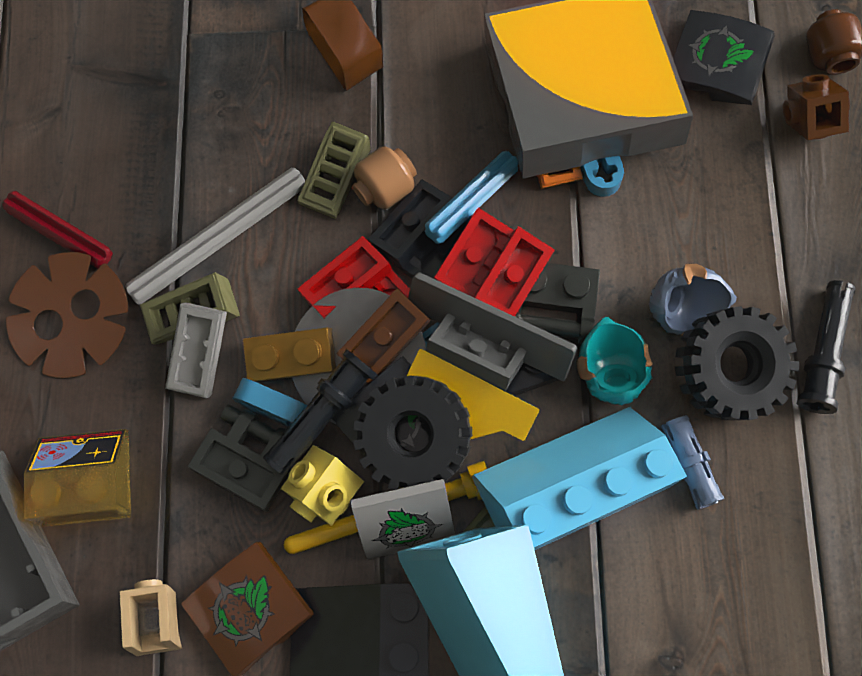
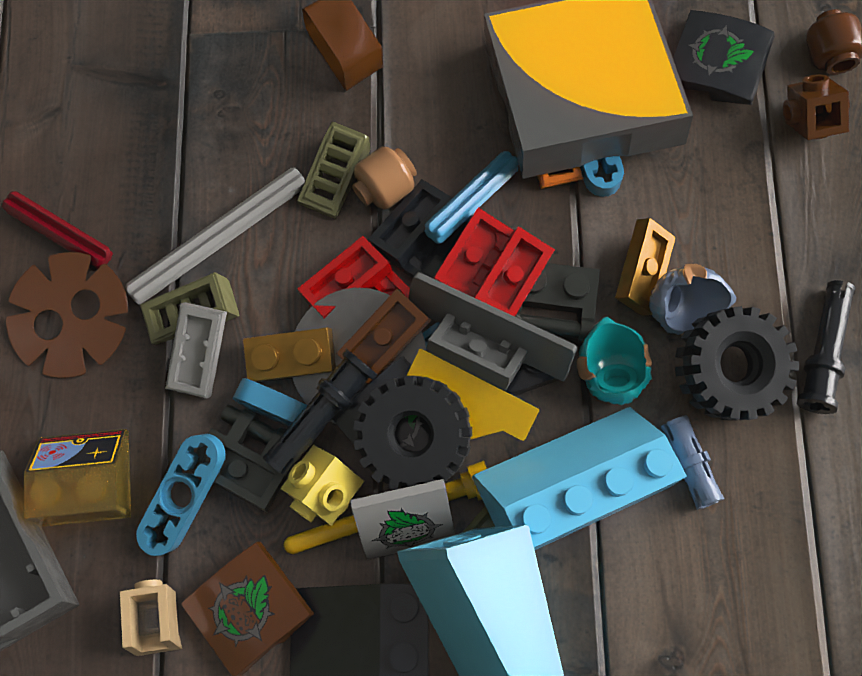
none -> dark azure beam [136,434,226,556]
none -> pearl gold plate [615,218,675,316]

